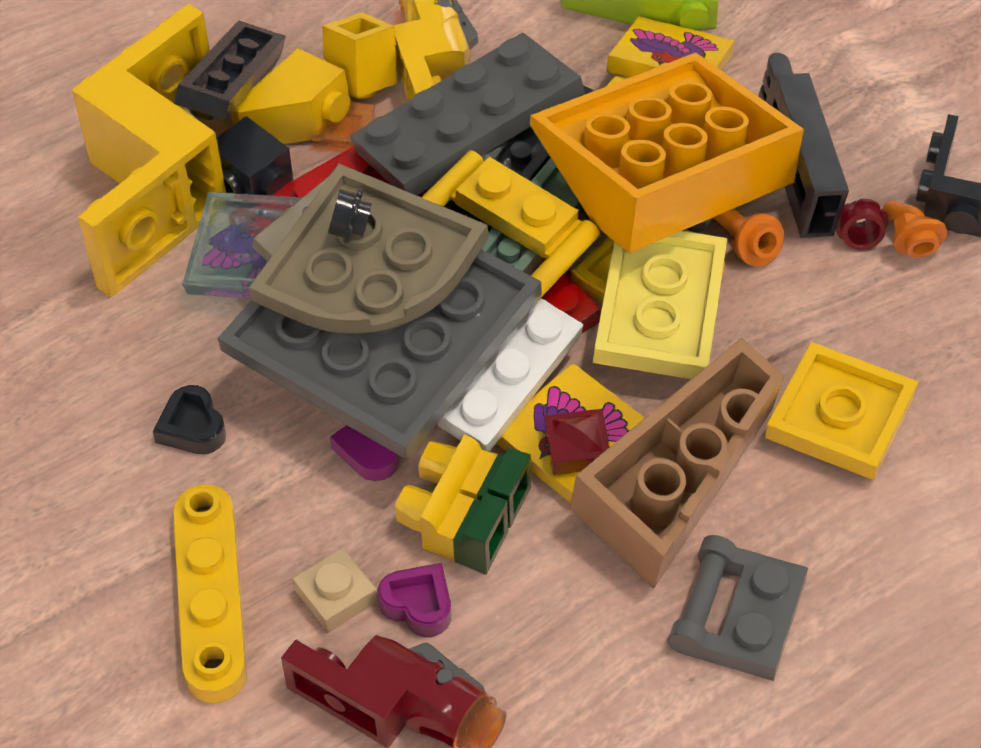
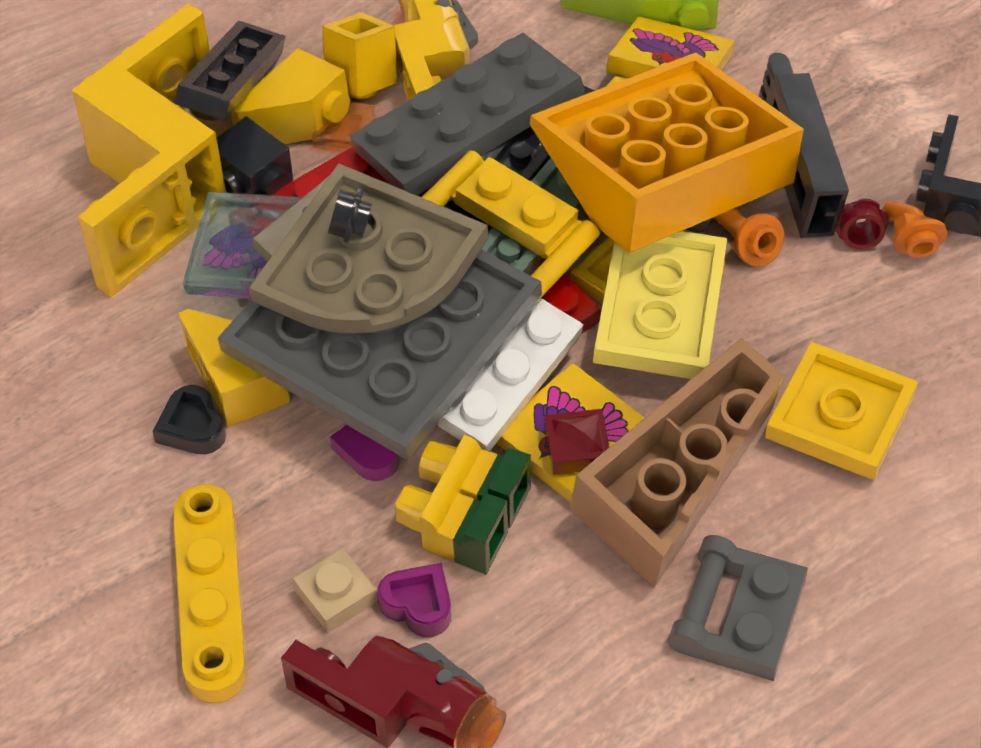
none -> yellow slope [178,309,290,427]

